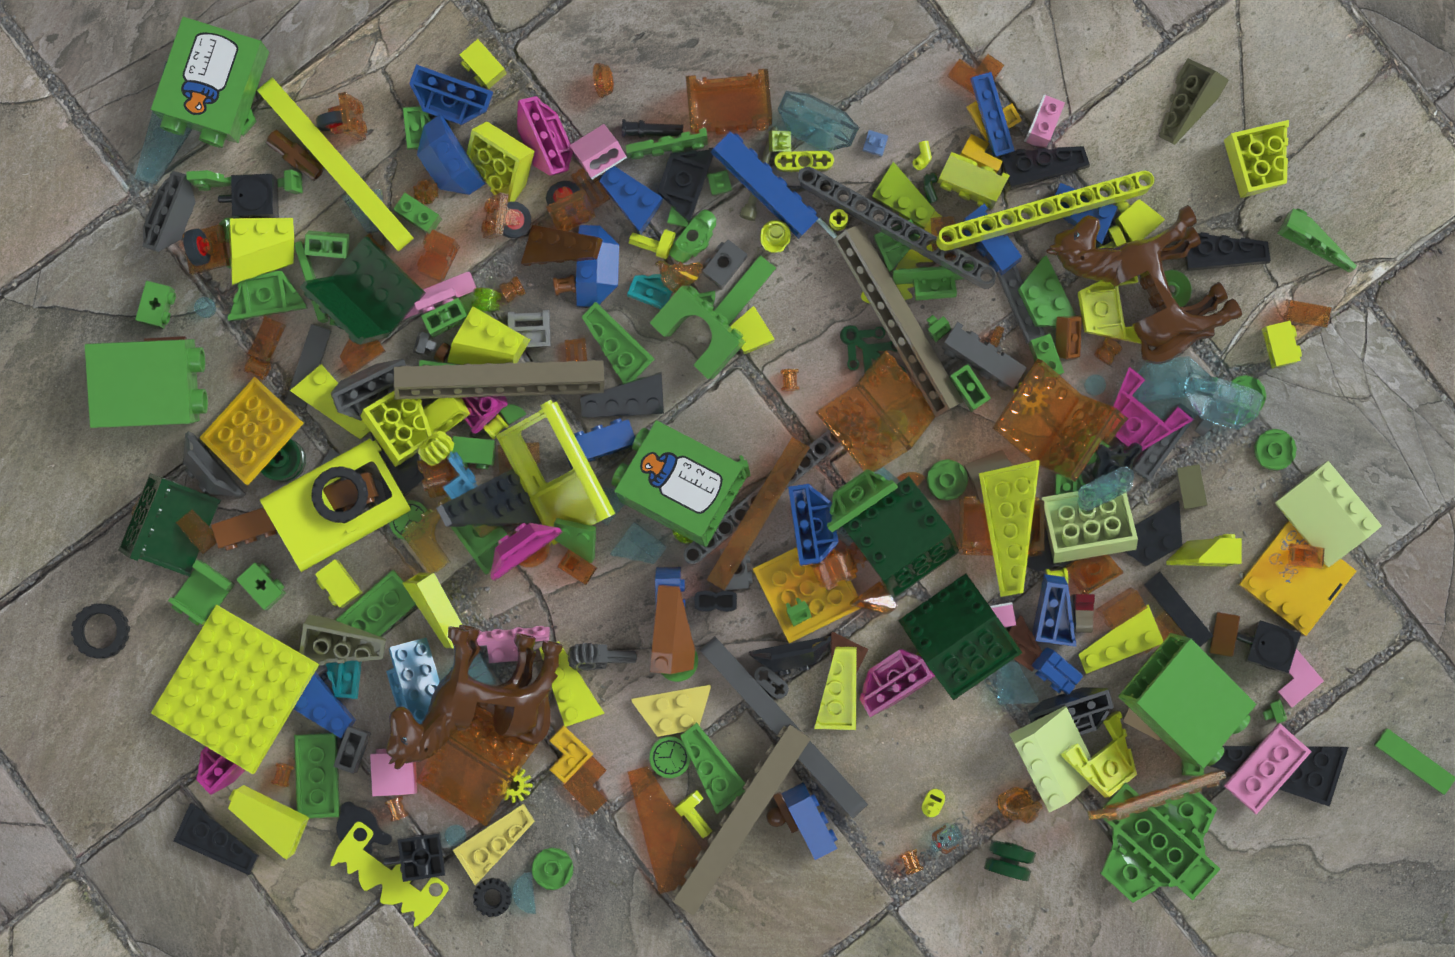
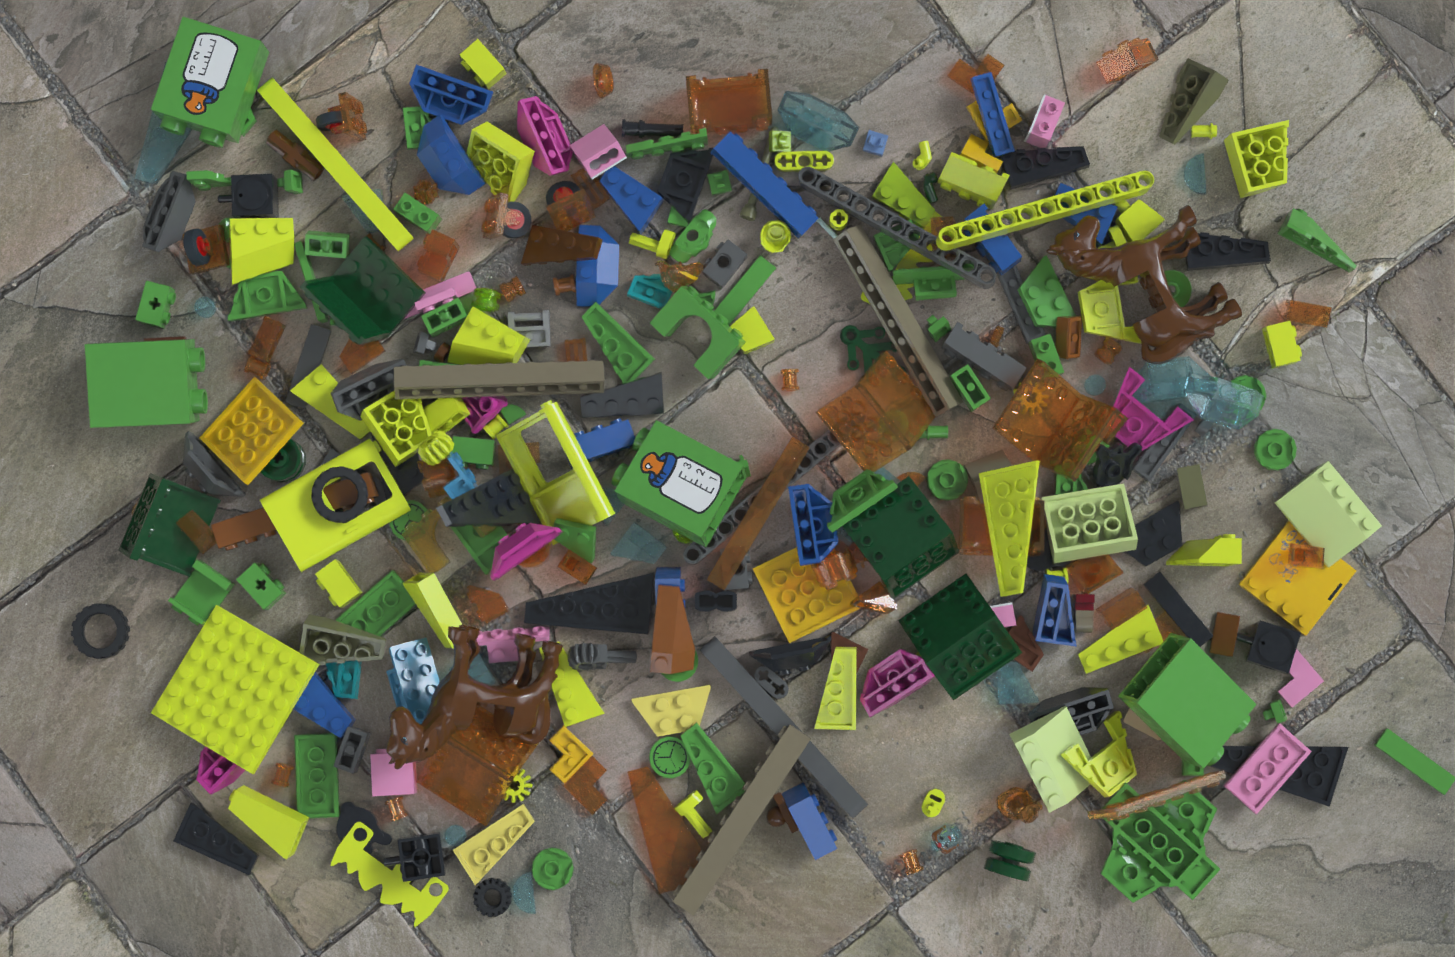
bright green tile [786,598,812,627] -> none
blue brick [1032,647,1083,695] -> none
clear light blue piece [1078,467,1134,511] -> none
none -> clear orange slope [466,585,510,624]
none -> black wing [524,572,654,635]
none -> bright green axle [907,424,948,440]
none -> clear orange brick [1096,37,1159,84]
none -> clear light blue tile [1183,153,1206,195]
none -> neon yellow pin [1191,123,1217,139]

